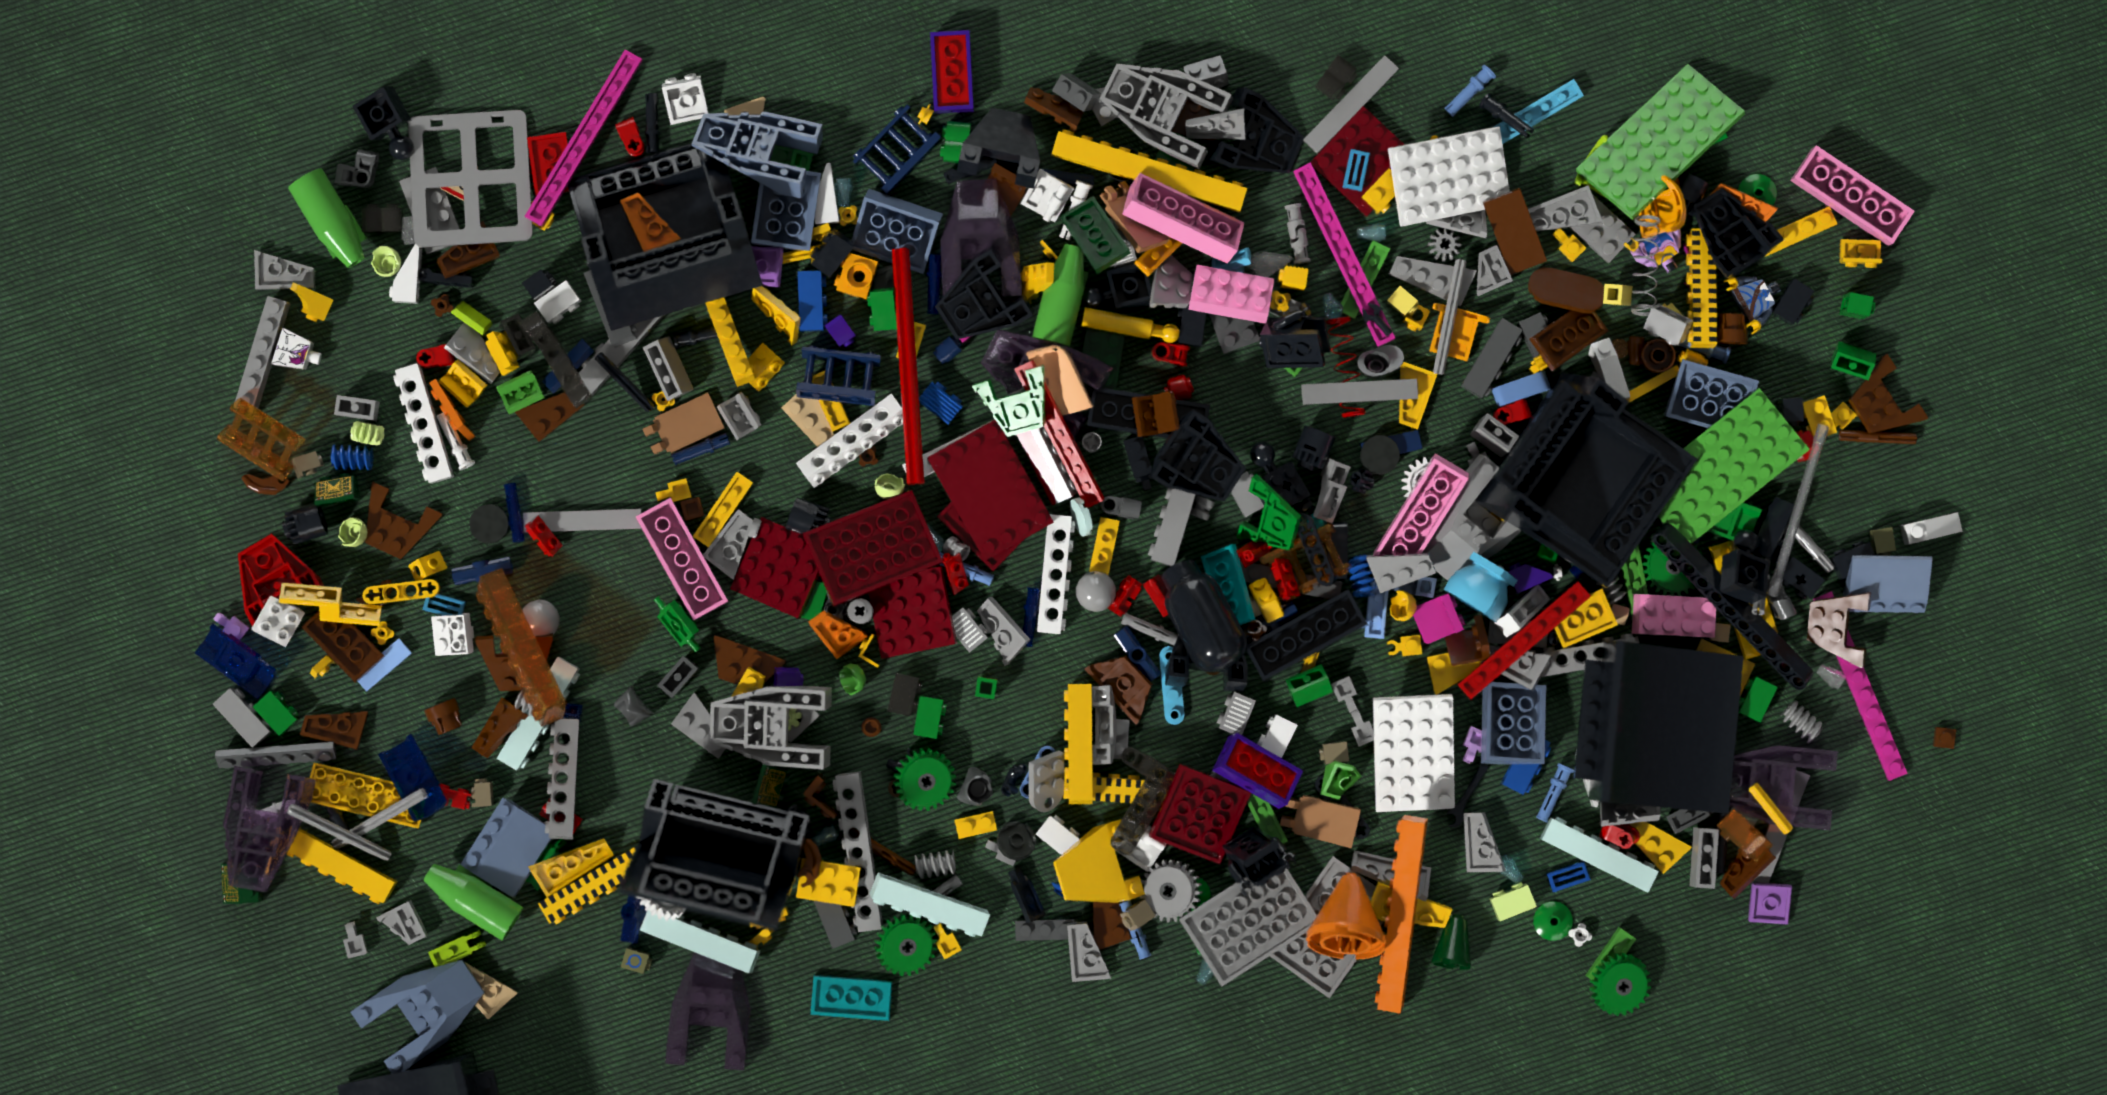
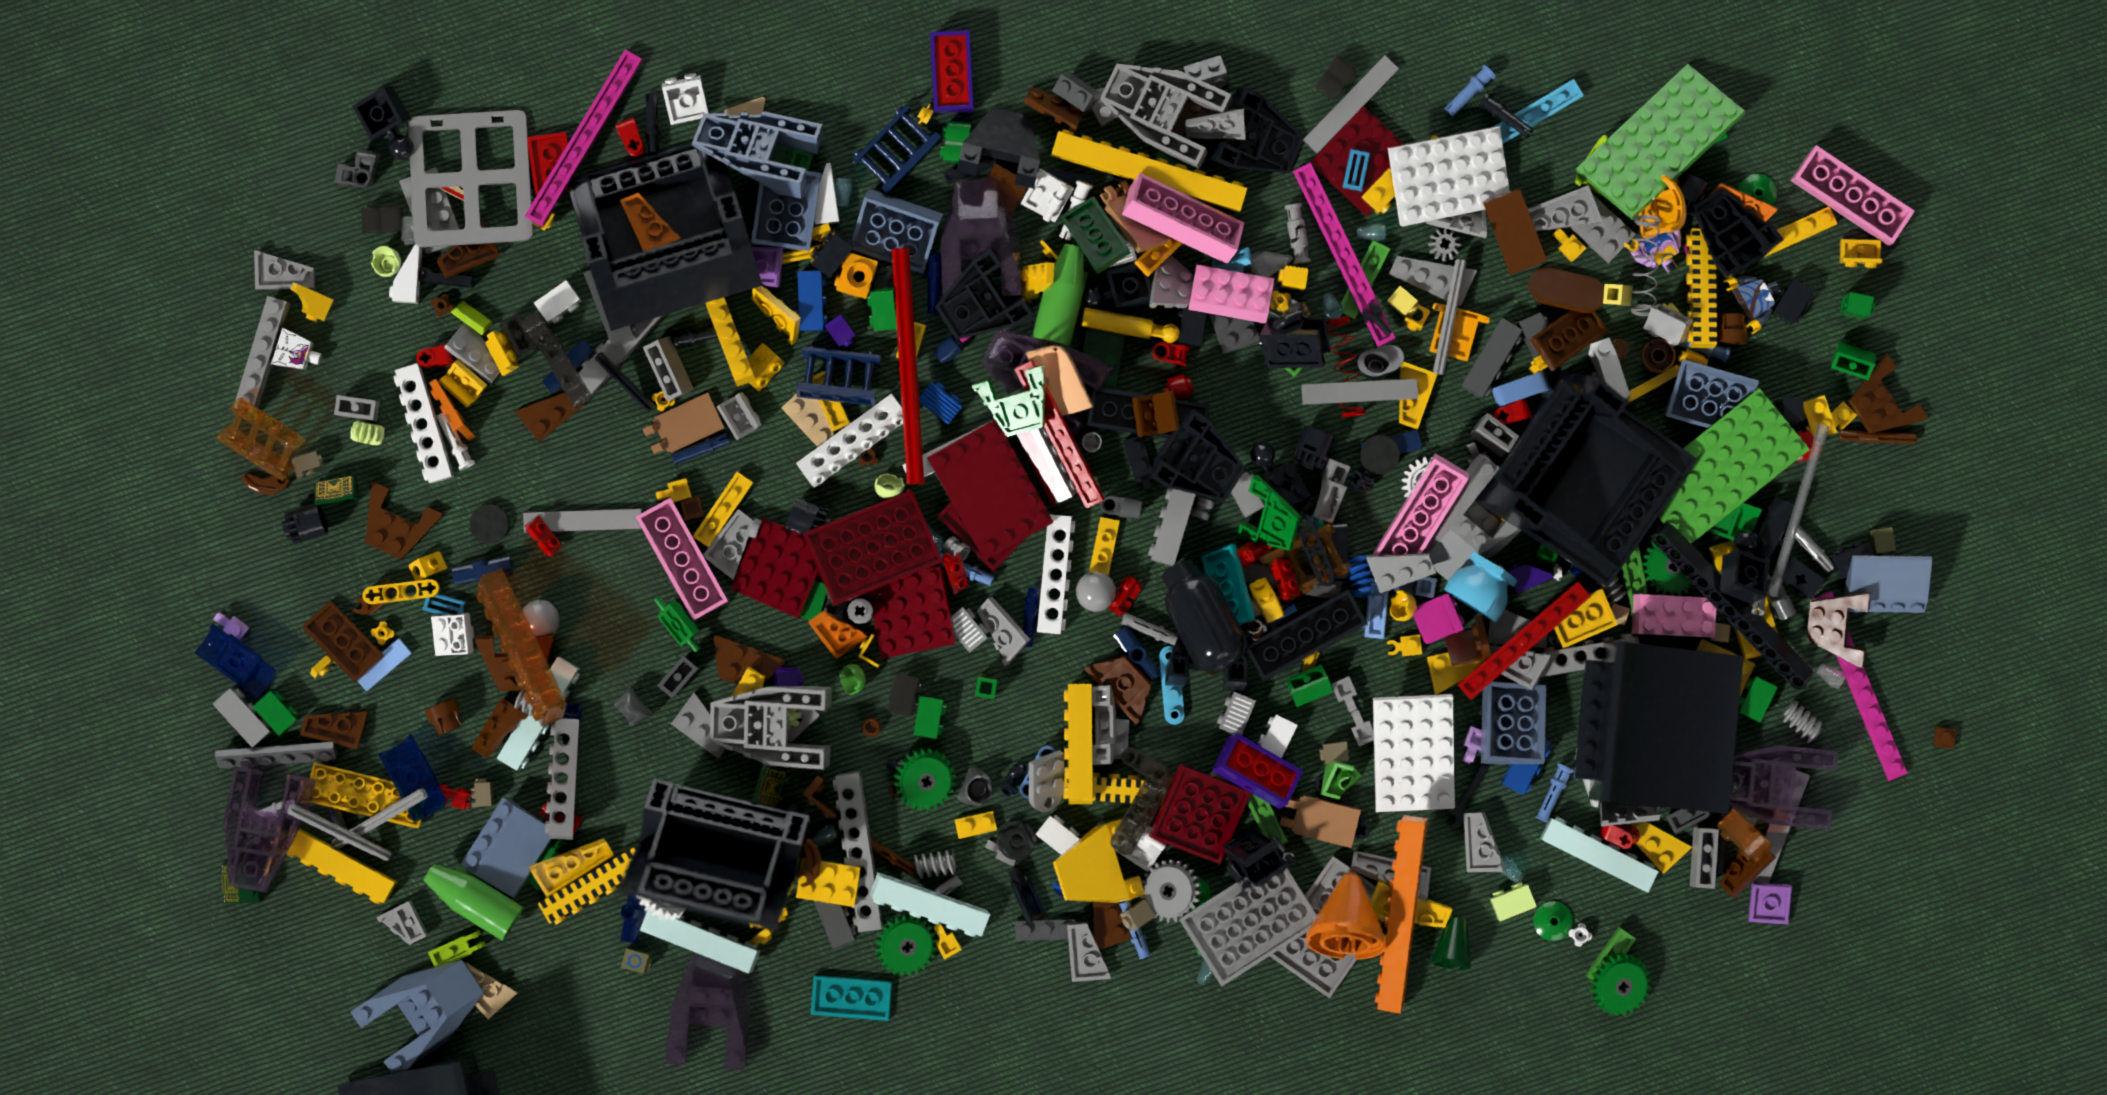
red wedge [238,534,325,627] -> none
white bracket [252,596,305,647] -> none
yellow bracket [279,583,382,626] -> none
bright green piece [288,168,367,268] -> none
blue piece [331,445,373,470] -> none
yellowish green hair [338,517,368,547] -> none
light grey plate [343,922,368,959] -> none
bright green bracket [496,370,545,415] -> none
clear blue pin [504,483,525,543] -> none
black brick [522,269,557,301] -> none
yellow plate [838,205,858,226] -> none
light aqua tile [1070,497,1093,537] -> none
red hinge [1143,574,1169,618] -> none
light grey wing [1477,245,1513,296] -> none
white slope [1494,584,1550,638] -> none
blue tile [1546,861,1590,892] -> none
reddish brown cone [1627,336,1646,365] -> none
yellow axle [1749,783,1793,834] -> none
white slope [1900,512,1962,545] -> none

